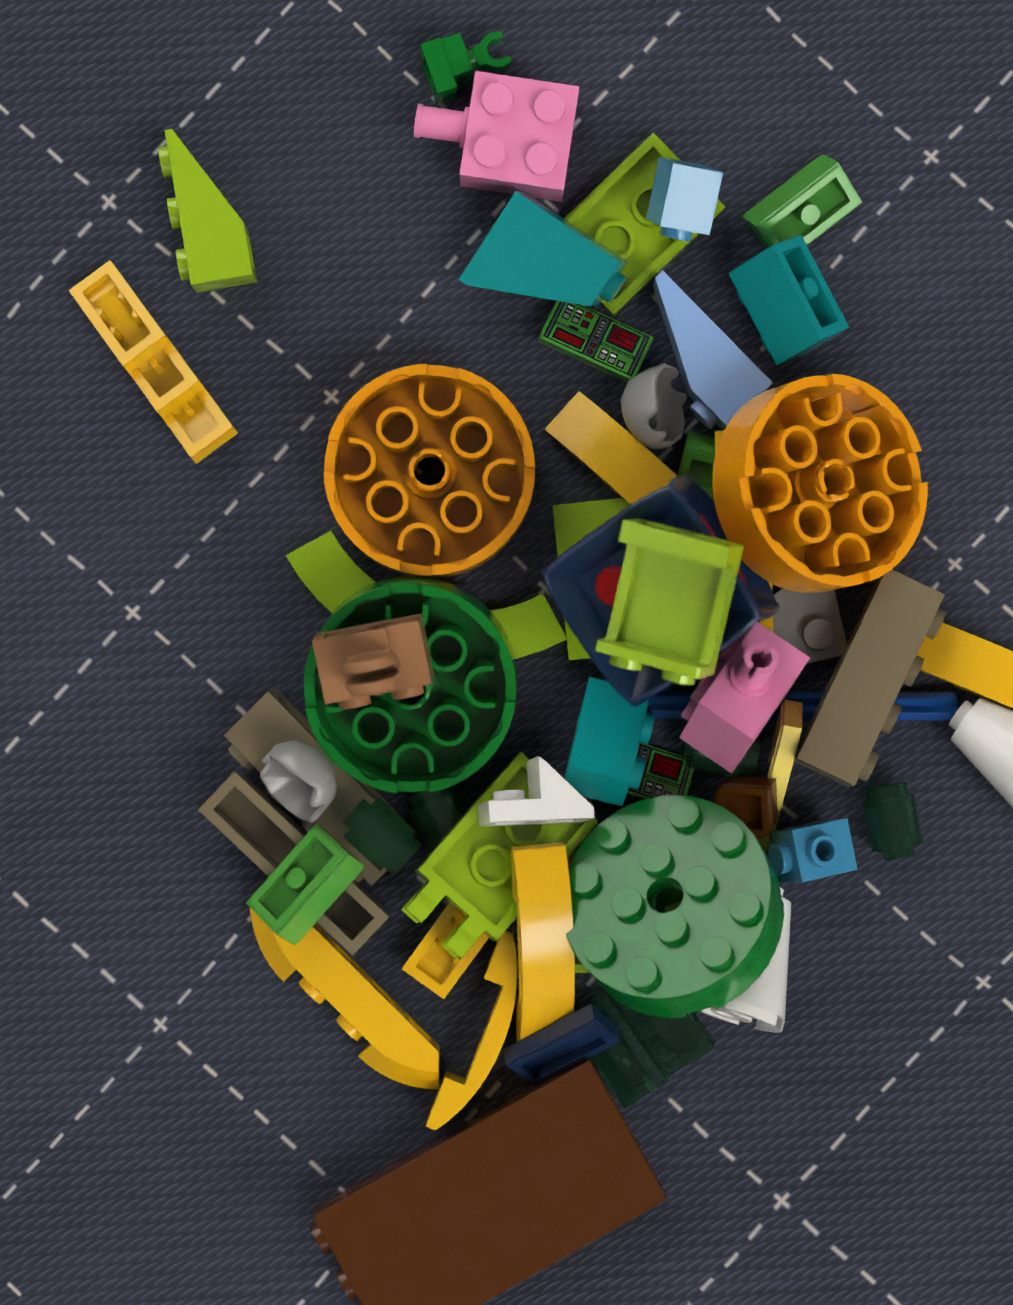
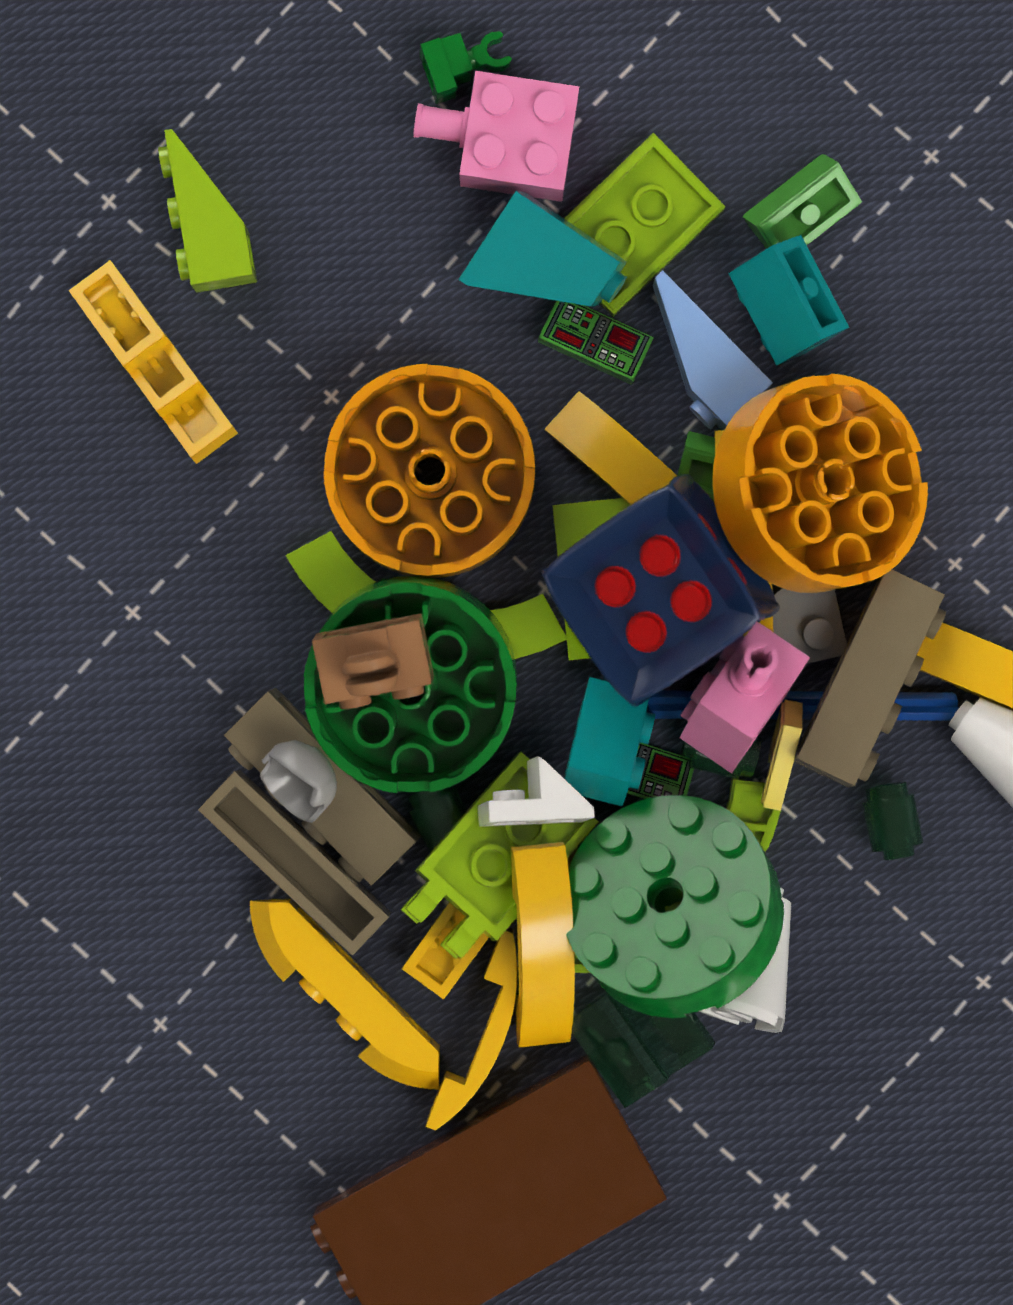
bright green slope [246,823,364,944] -> none
clear green brick [342,798,422,876] -> none
dark blue tile [502,1004,621,1086] -> none
lime panel [595,518,744,685] -> none
light grey hair [620,363,687,449] -> none
brick [646,157,723,241] -> none
reddish brown tile [714,776,778,840] -> none
dark azure brick [768,818,858,883] -> none

